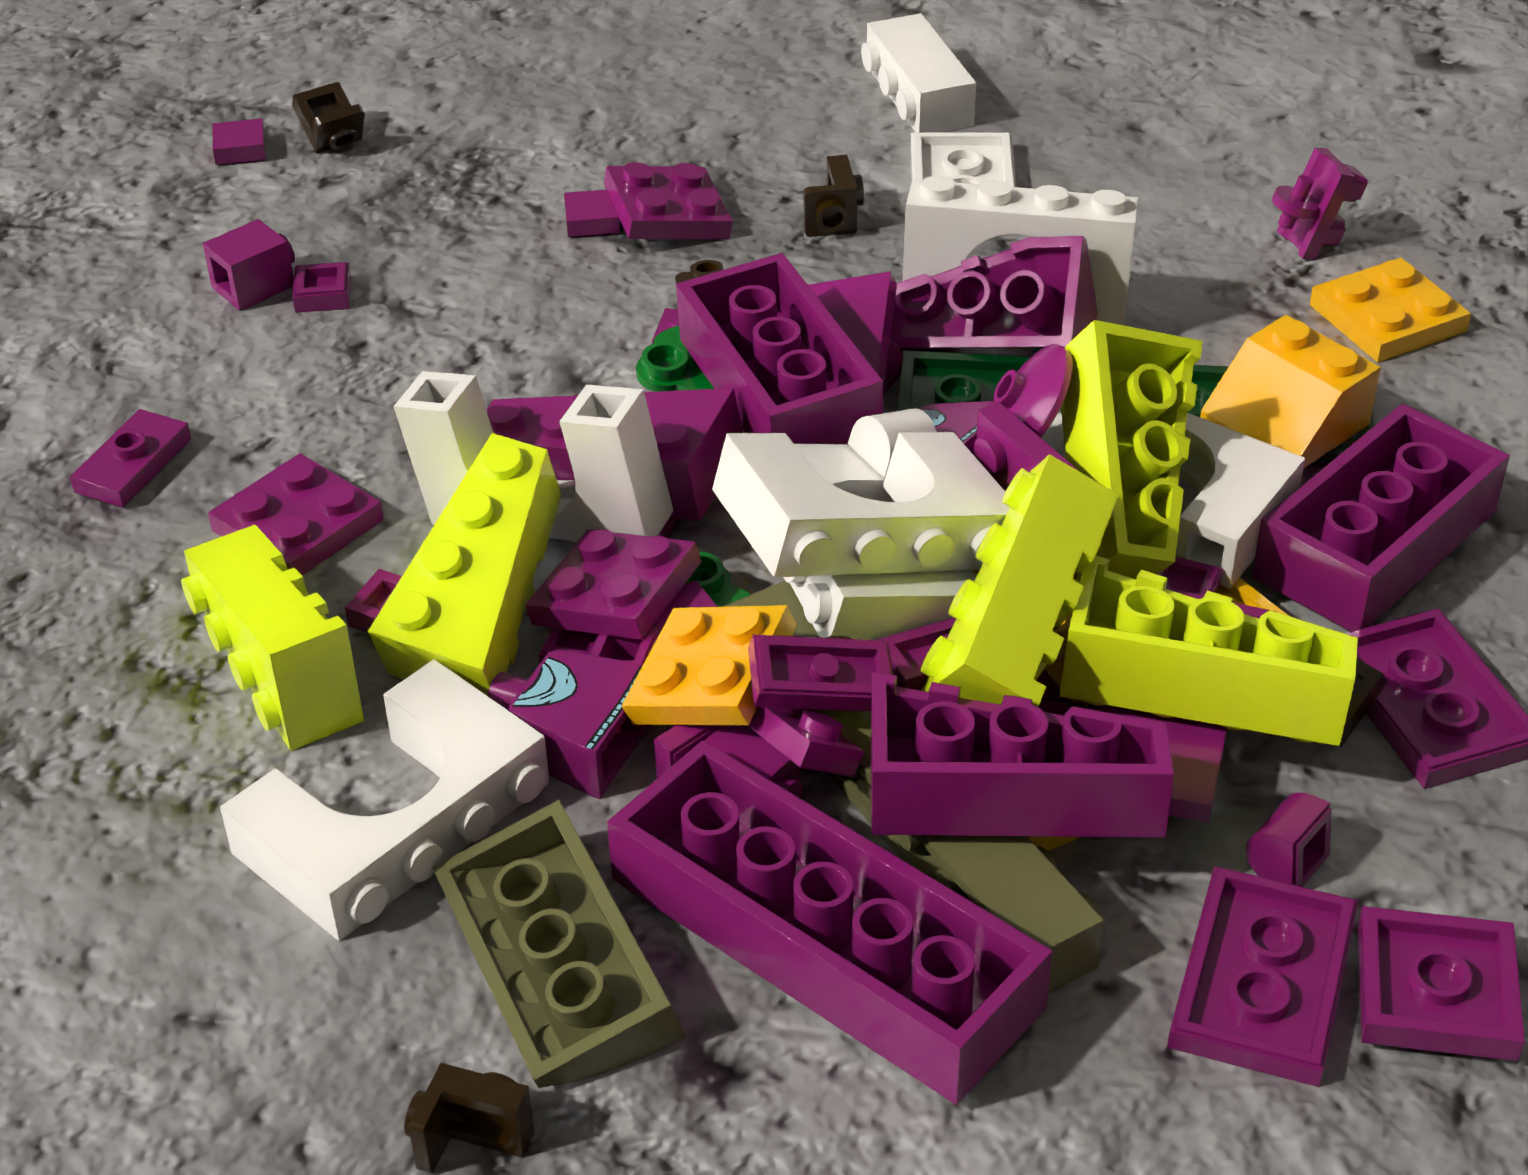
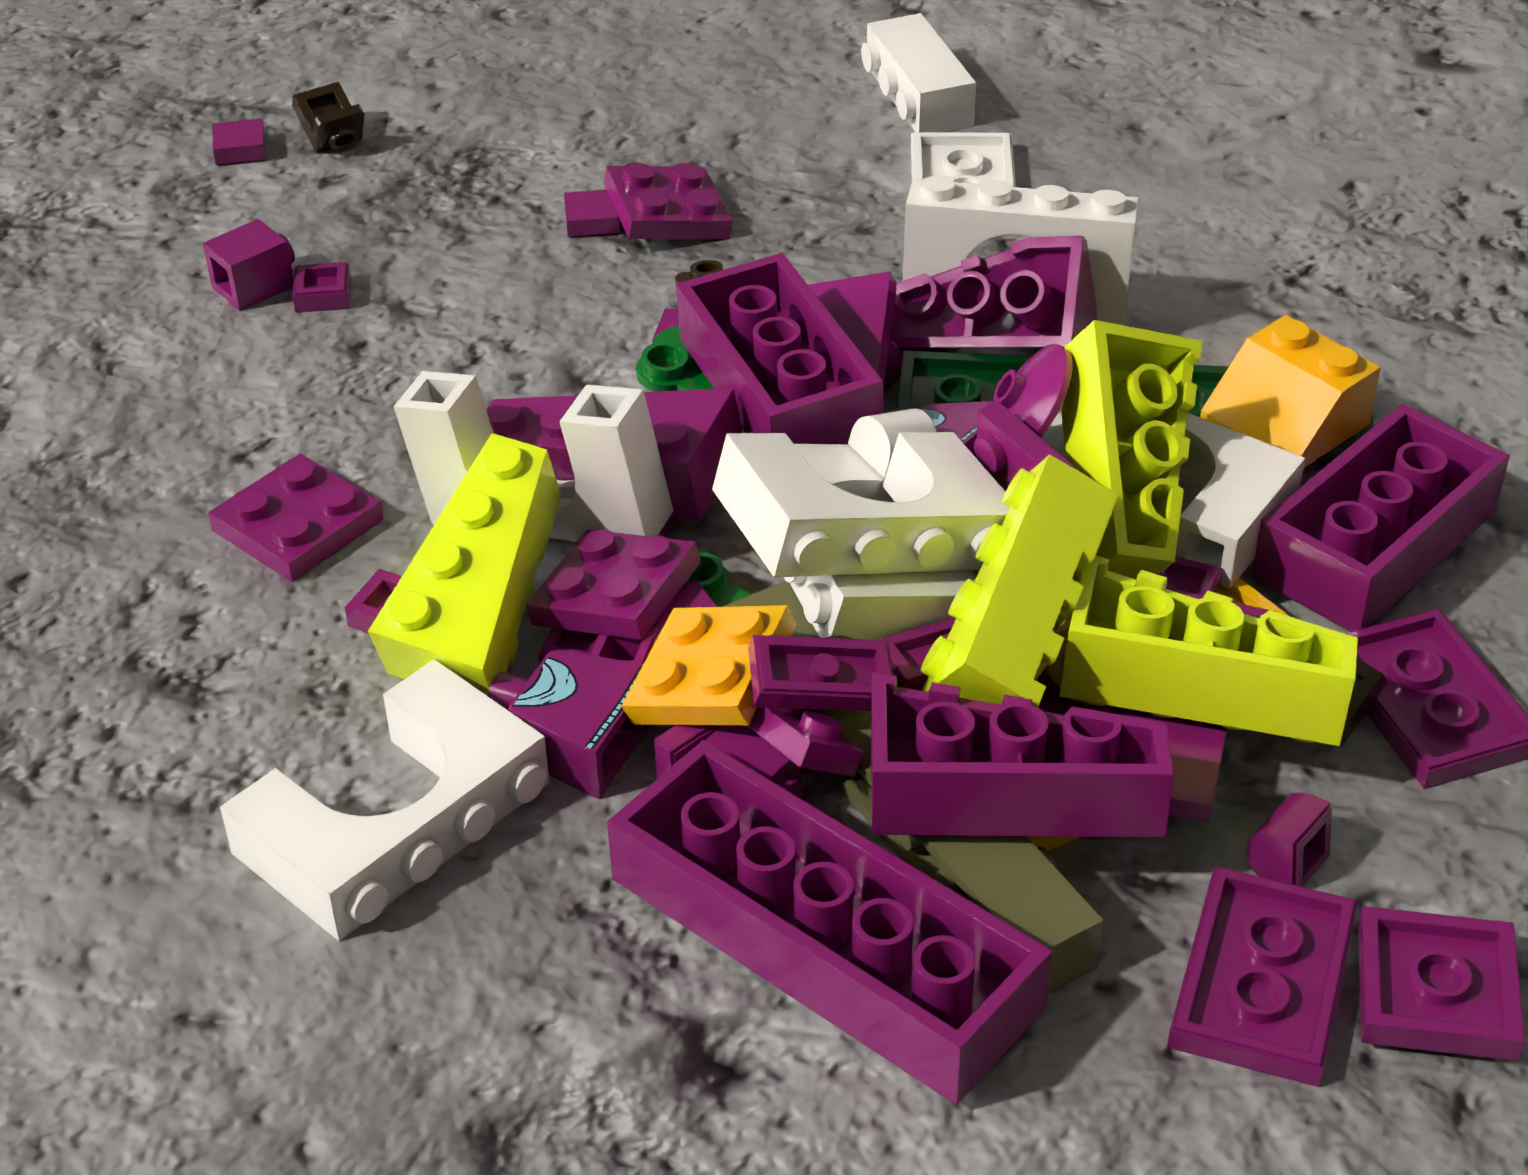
magenta plate [70,409,191,508] -> none
neon yellow wedge [181,525,364,751] -> none
dark brown bracket [404,1063,535,1173] -> none
olive slope [432,800,687,1088] -> none
dark brown bracket [803,155,864,237] -> none
magenta hips [1271,147,1368,260] -> none
yellow plate [1310,257,1471,363] -> none

